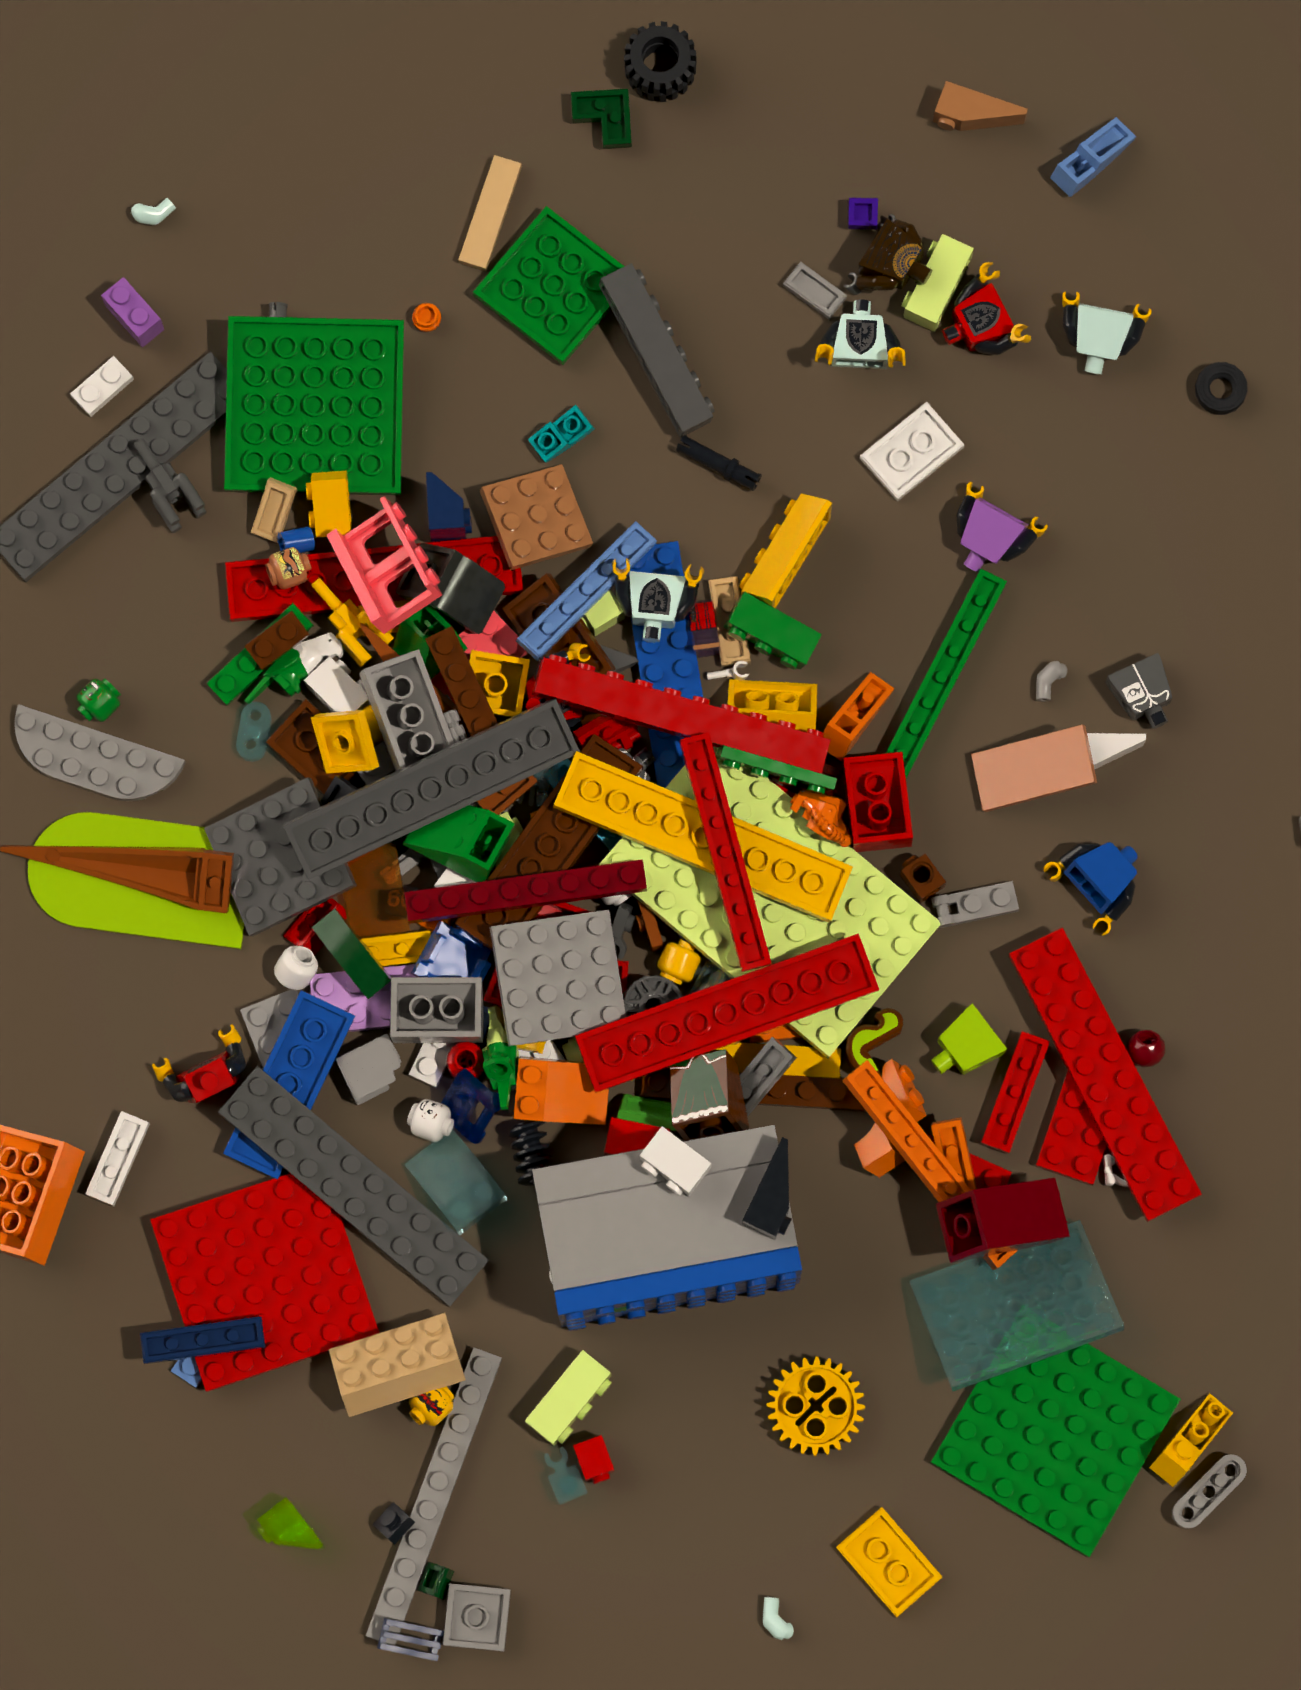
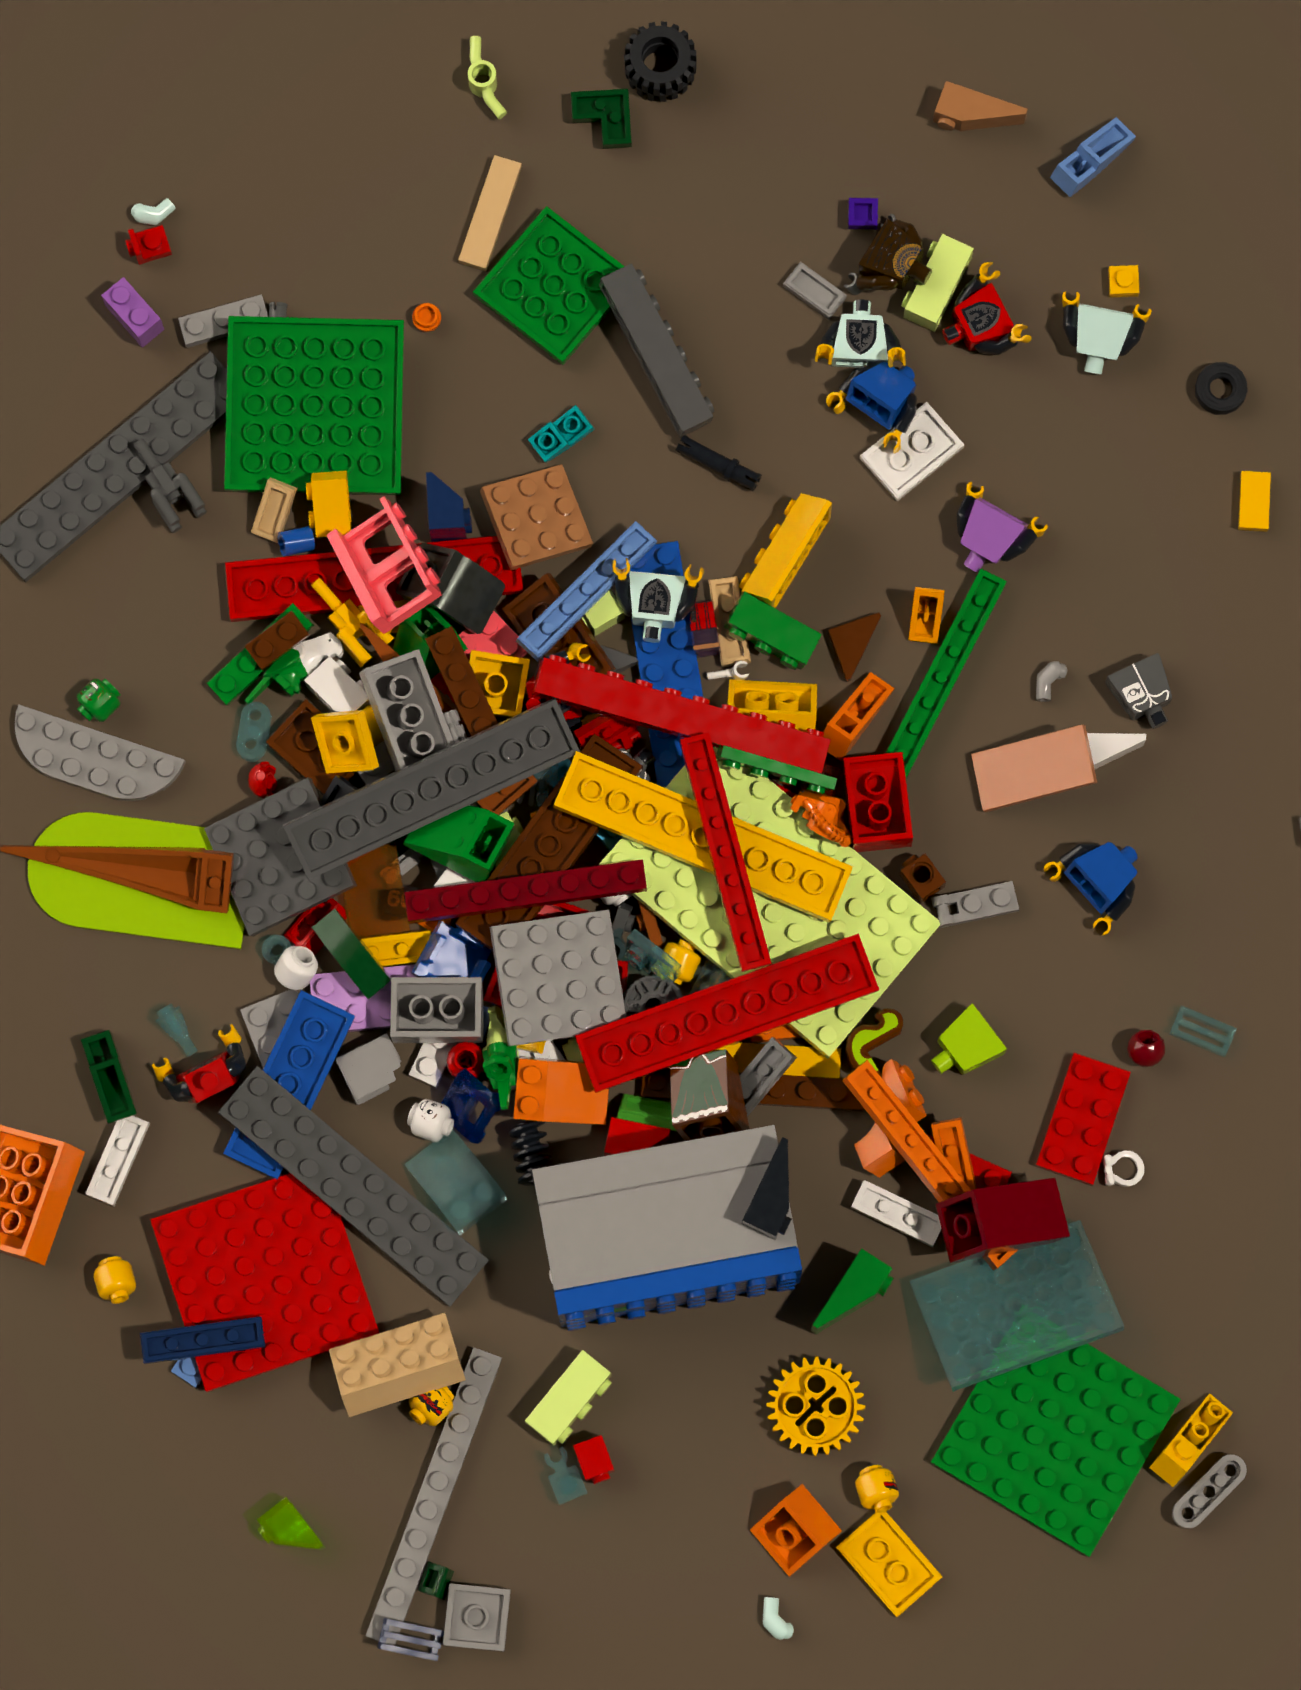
white plate [70,356,134,417] -> none
nougat head [265,547,311,590] -> none
black plate [373,1502,415,1545] -> none
white brick [639,1126,711,1196] -> none
red plate [981,1031,1050,1154] -> none
red plate [1009,927,1202,1222] -> none
none -> dark green slope [81,1030,137,1124]
none -> yellow head [93,1256,136,1304]
none -> red bracket [125,225,172,265]
none -> clear light blue cone [155,1003,198,1057]
none -> light grey plate [178,294,268,348]
none -> red plate [248,762,277,799]
none -> clear light blue plate [262,935,291,965]
none -> yellowish green piece [468,36,507,119]
none -> clear light blue plate [626,929,681,983]
none -> orange slope [750,1484,842,1577]
none -> green slope [811,1248,894,1334]
none -> blue torso [826,362,917,453]
none -> reddish brown tile [828,612,881,682]
none -> white plate [851,1180,942,1247]
none -> yellow head [855,1465,899,1513]
none -> light orange slope [908,587,945,644]
none -> yellow plate [1108,265,1140,297]
none -> clear light blue tile [1169,1005,1237,1057]
none -> yellow tile [1238,471,1271,532]

